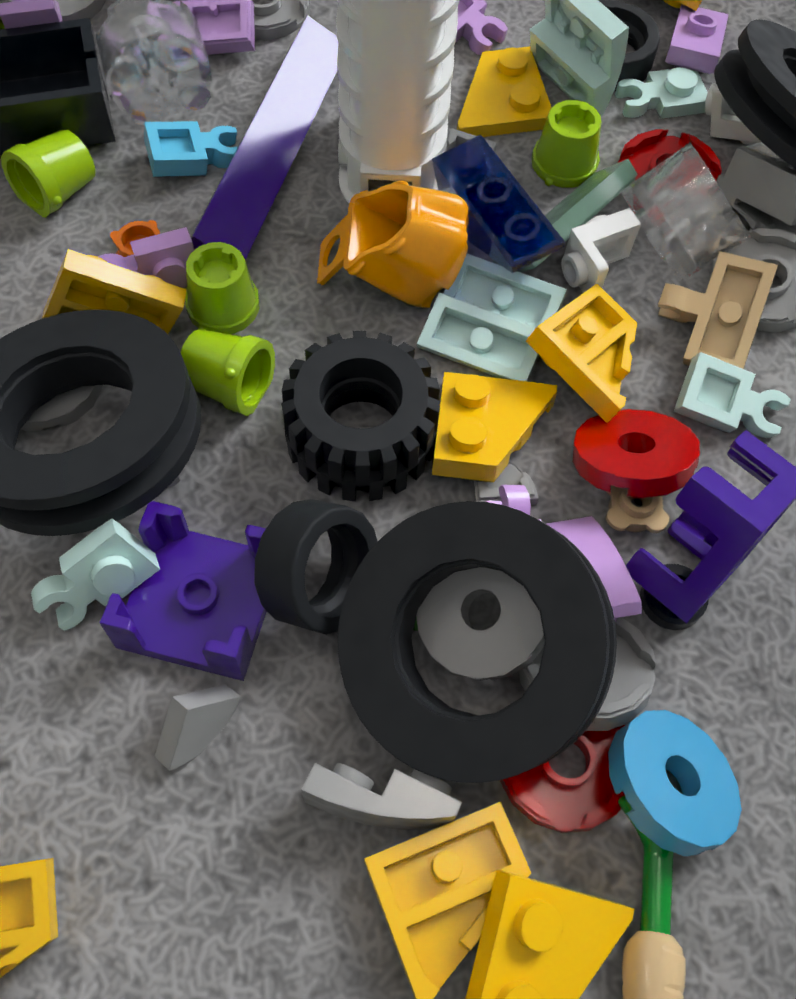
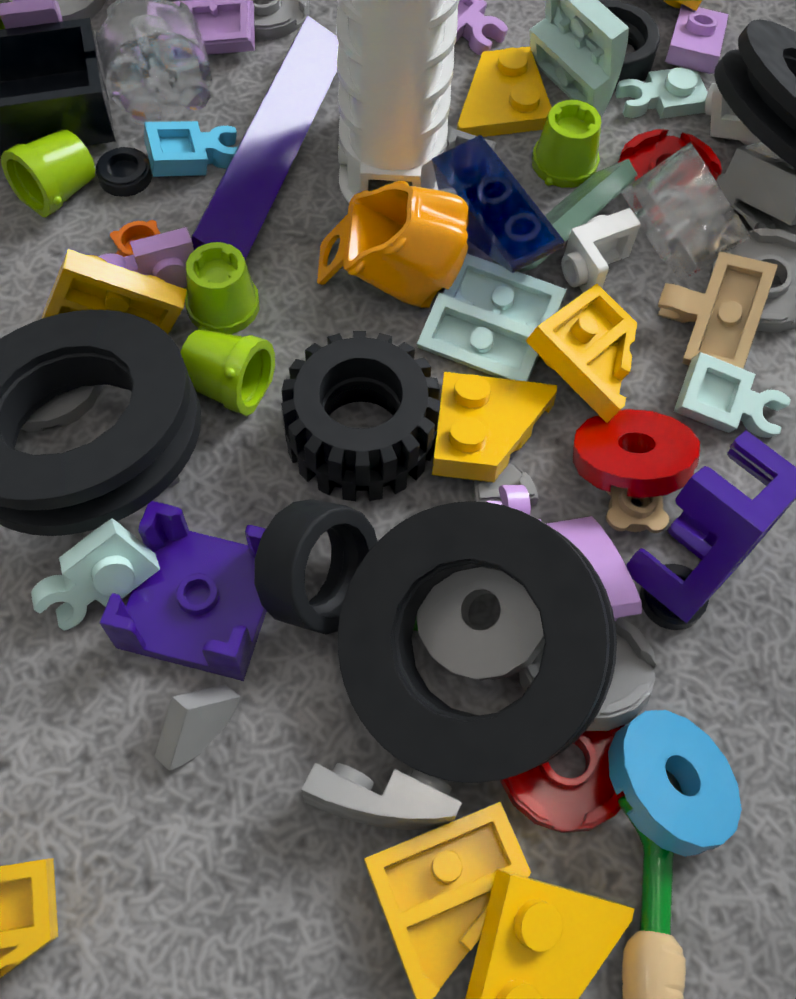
none -> black tile [96,147,152,197]

